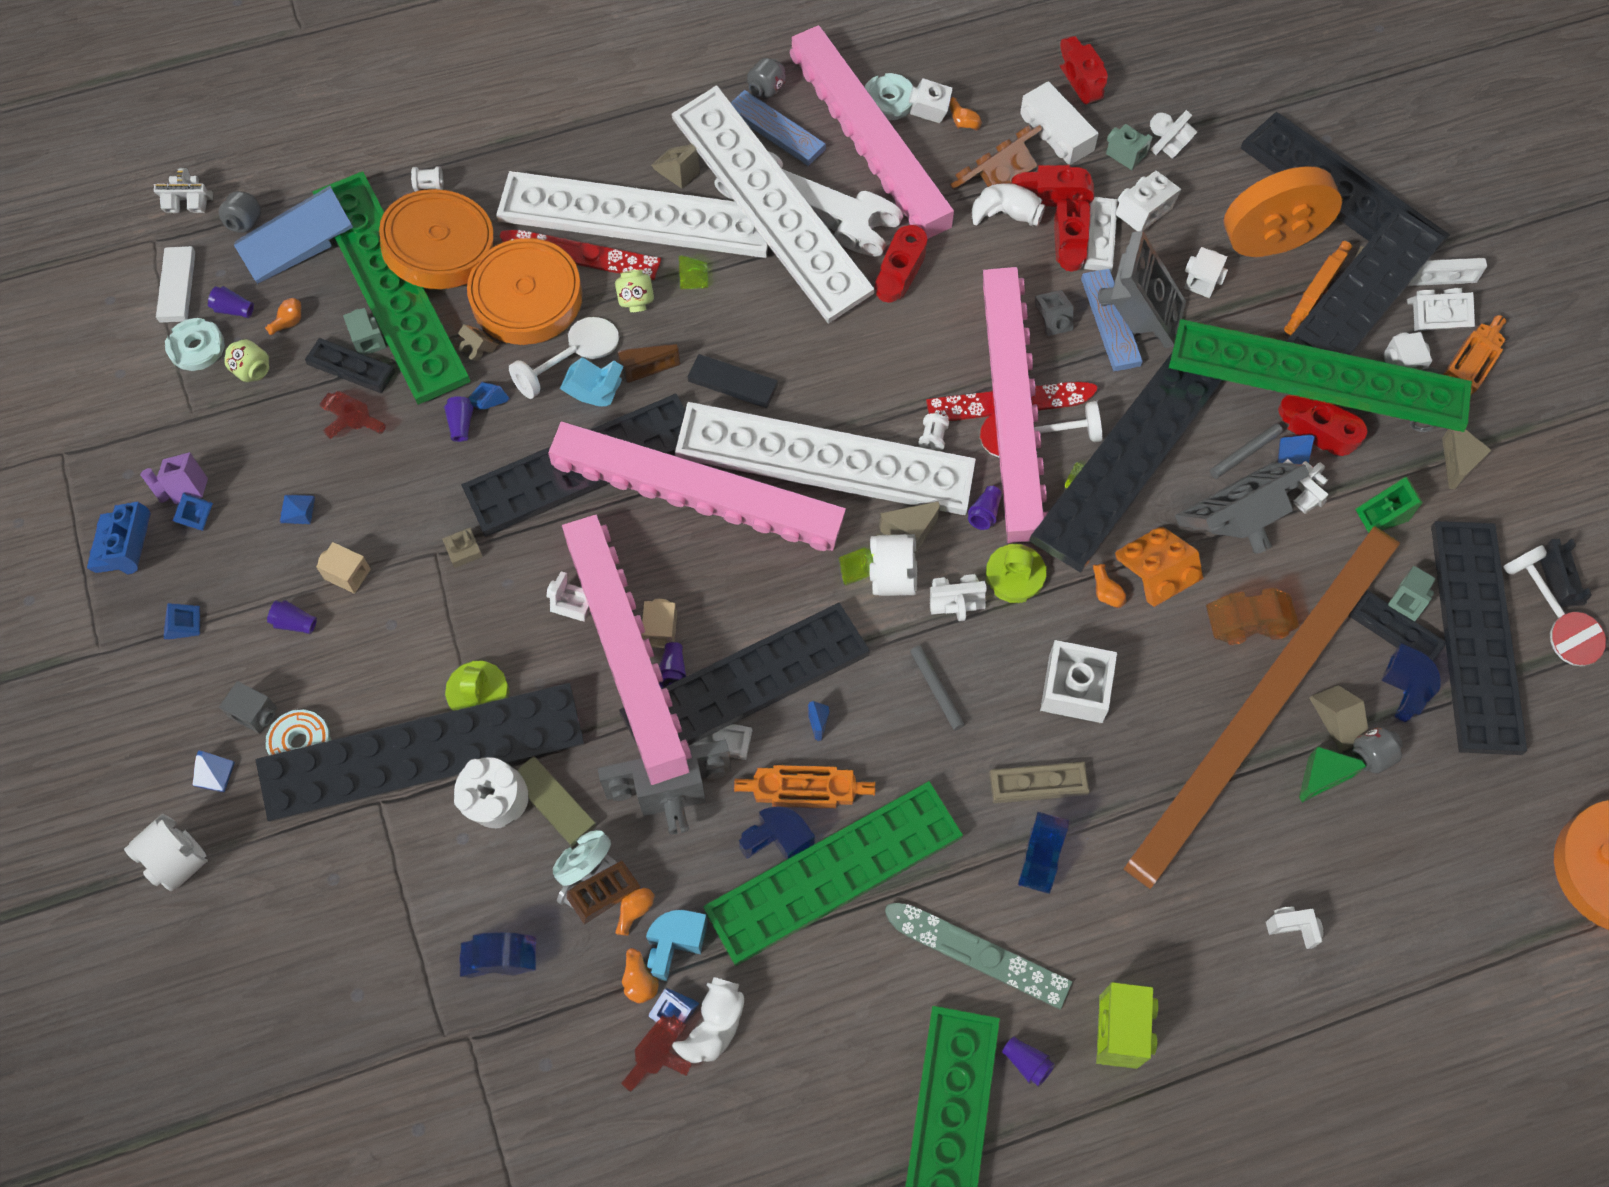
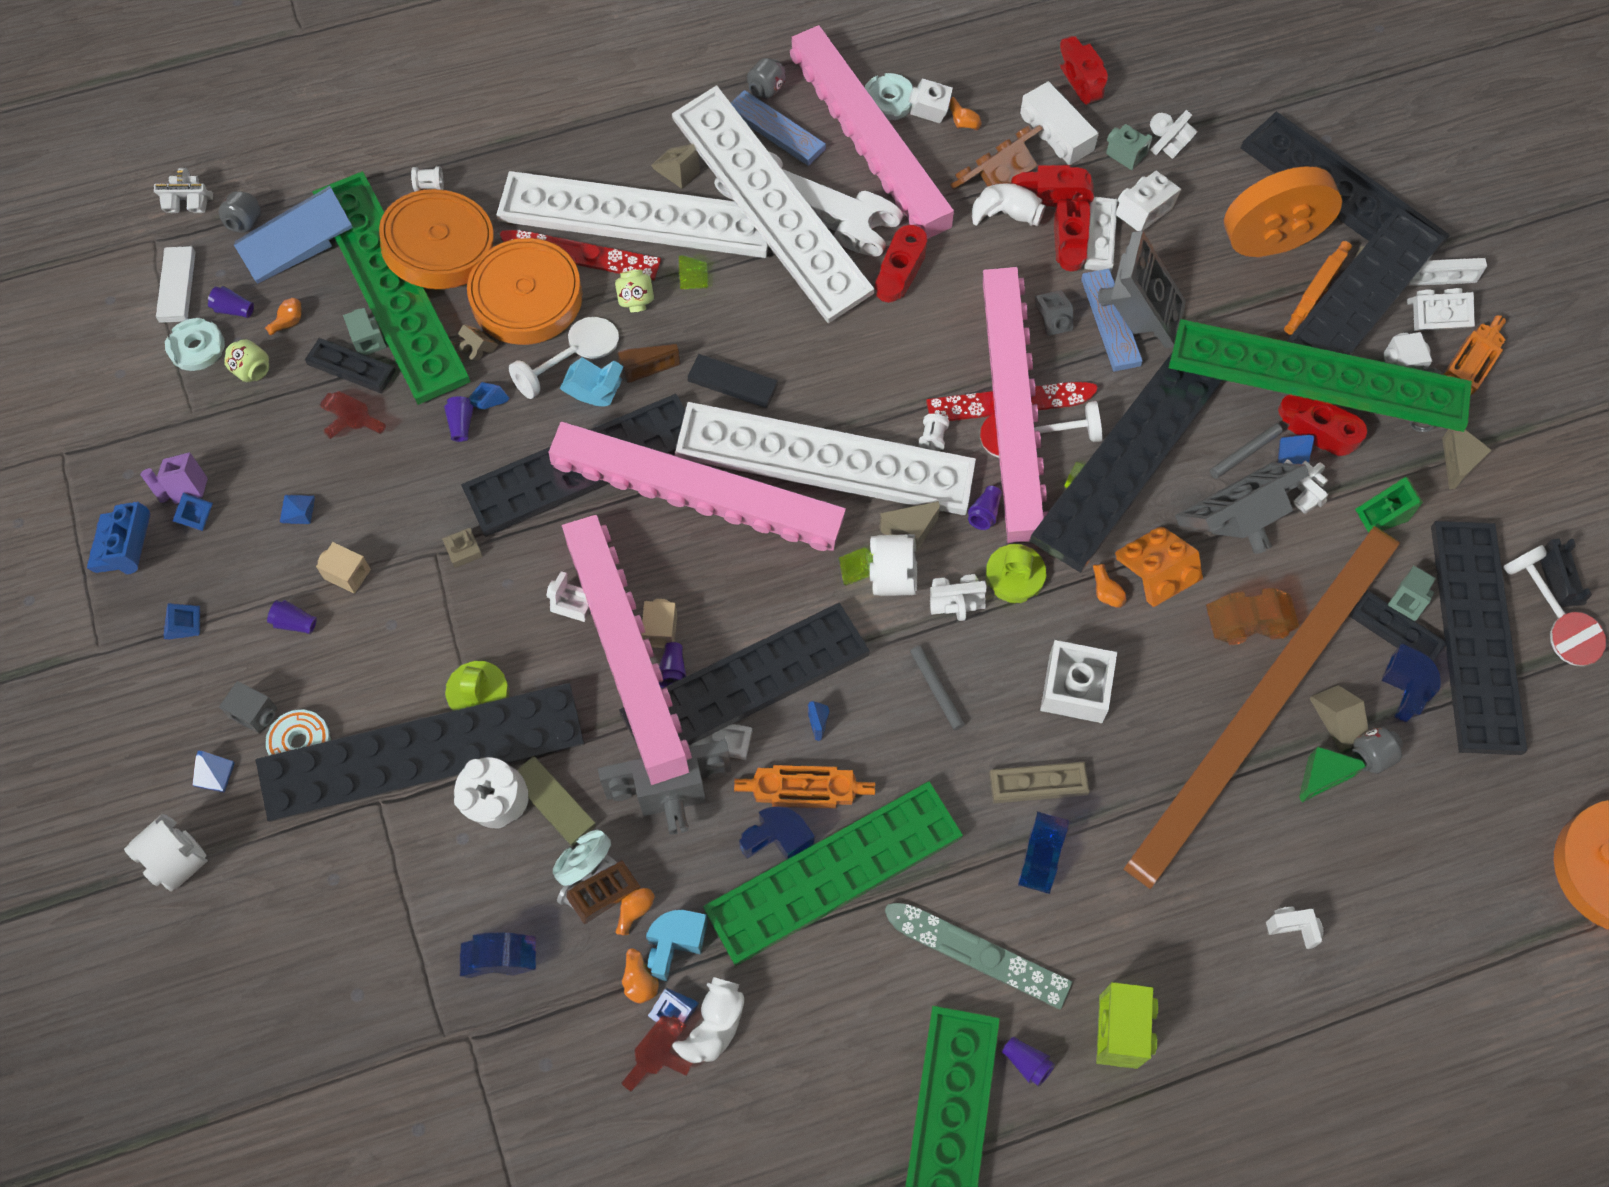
white brick [1184,247,1228,298] -> none

